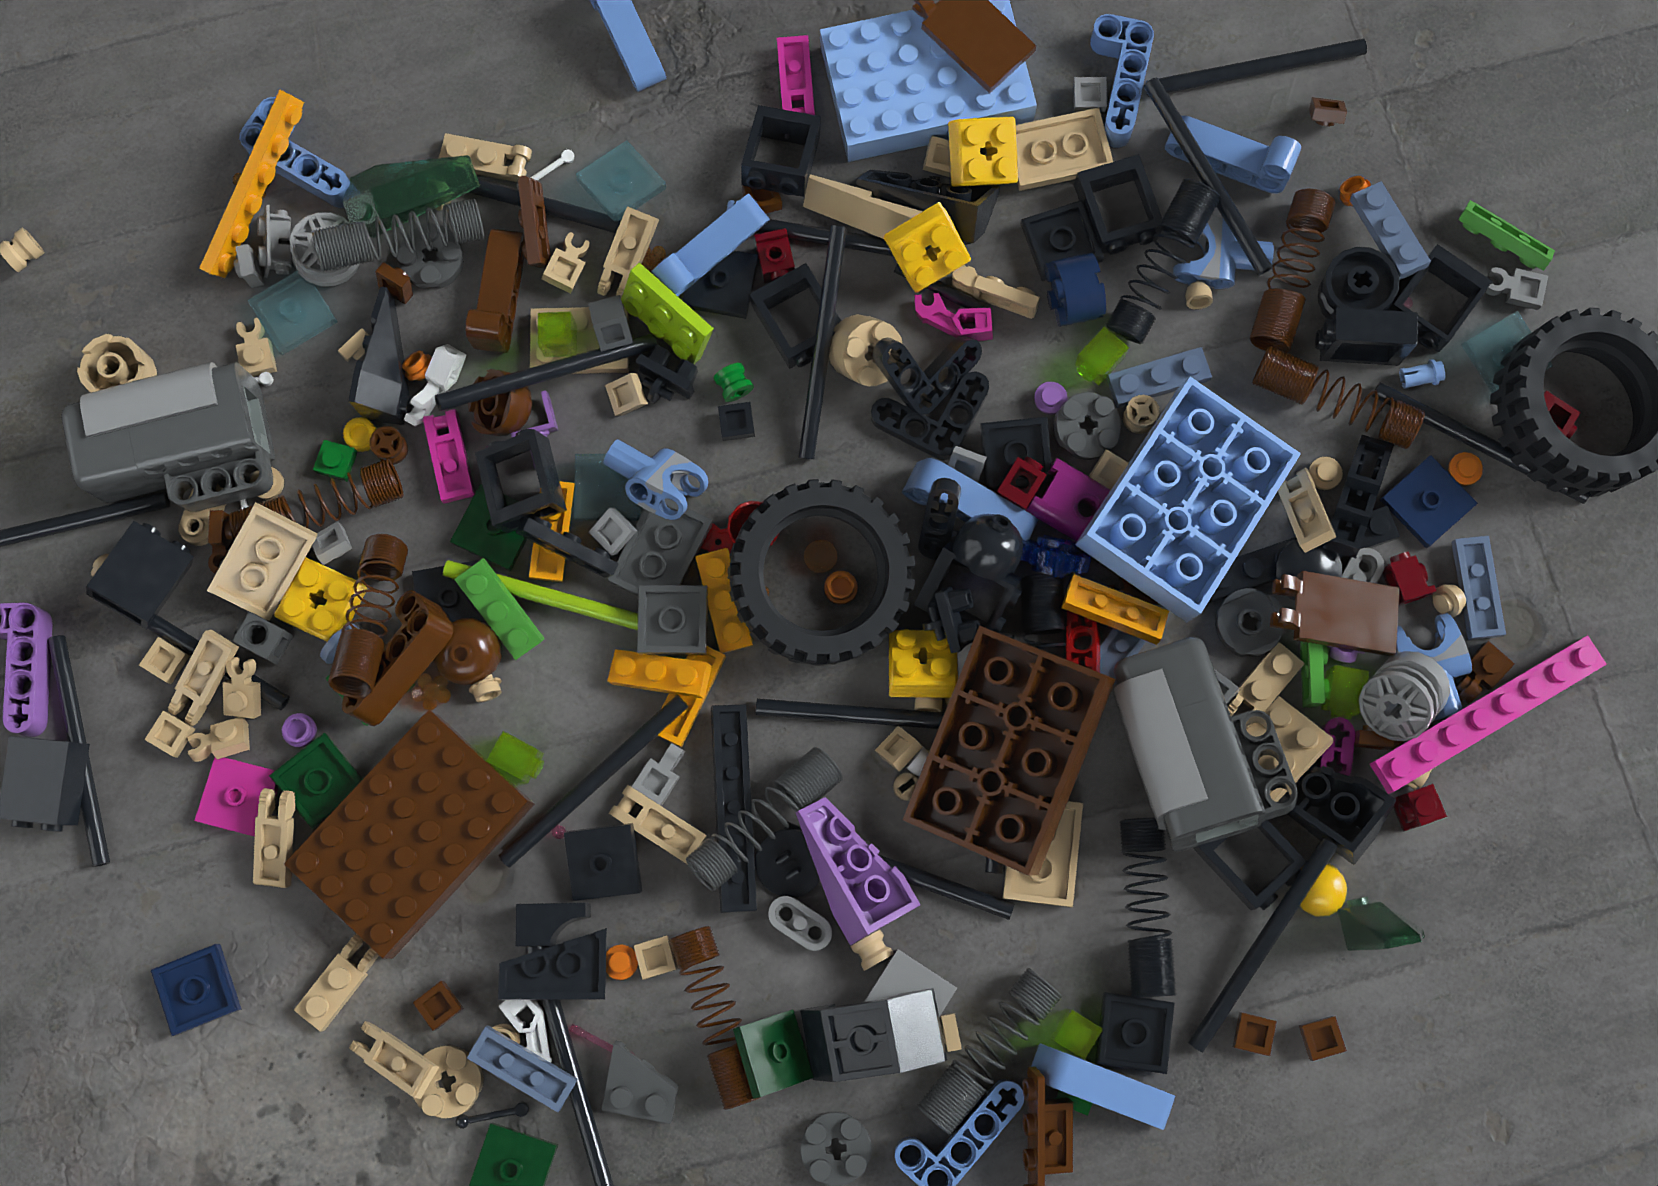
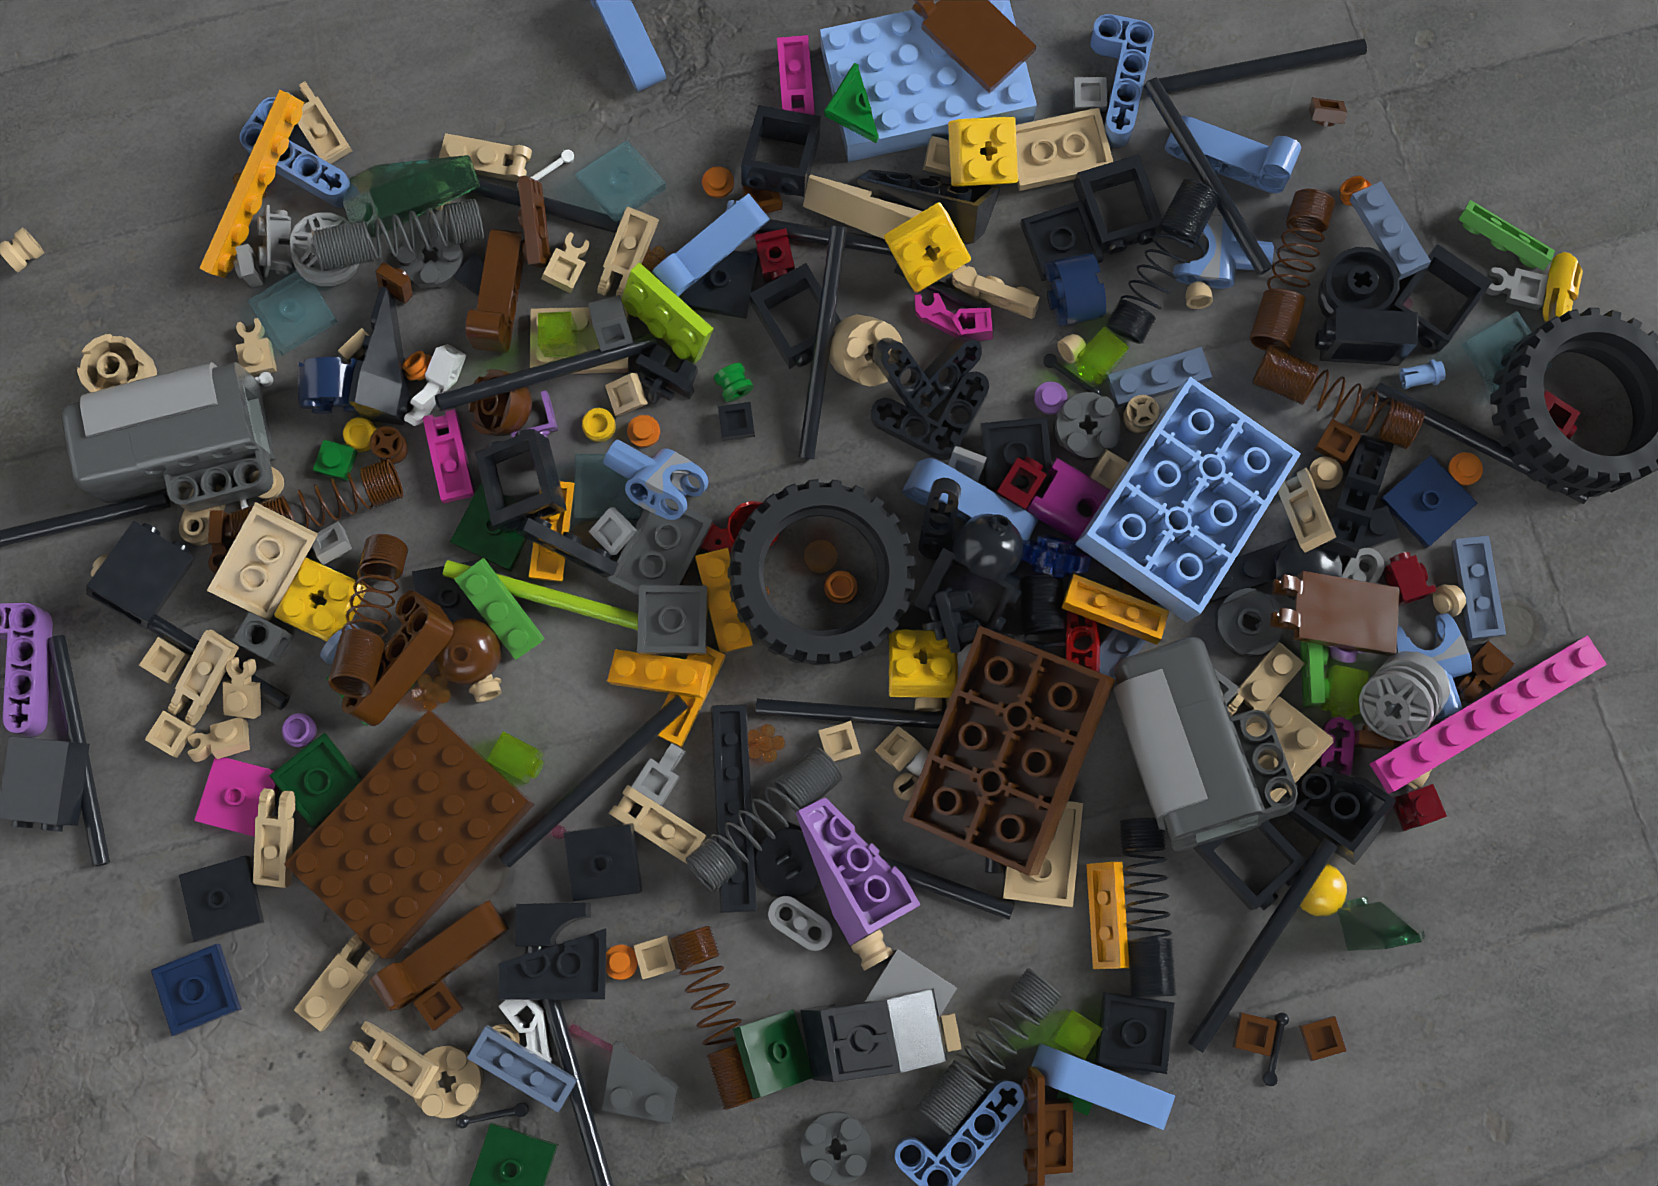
none -> black plate [179,855,264,942]
none -> tan hinge [286,81,352,164]
none -> dark blue brick [297,357,361,414]
none -> reddish brown beam [369,900,509,1011]
none -> black tile [454,252,484,297]
none -> yellow tile [582,408,616,443]
none -> orange plate [627,415,660,448]
none -> orange plate [702,166,734,199]
none -> clear orange plant [748,724,785,763]
none -> tan plate [818,721,861,763]
none -> green tile [824,63,879,143]
none -> black hinge [1043,354,1101,395]
none -> tan hinge [1057,334,1086,364]
none -> light orange plate [1086,862,1129,969]
none -> black hinge [1262,1012,1289,1086]
none -> reddish brown plate [1314,418,1362,465]
none -> yellow arm [1543,252,1583,322]

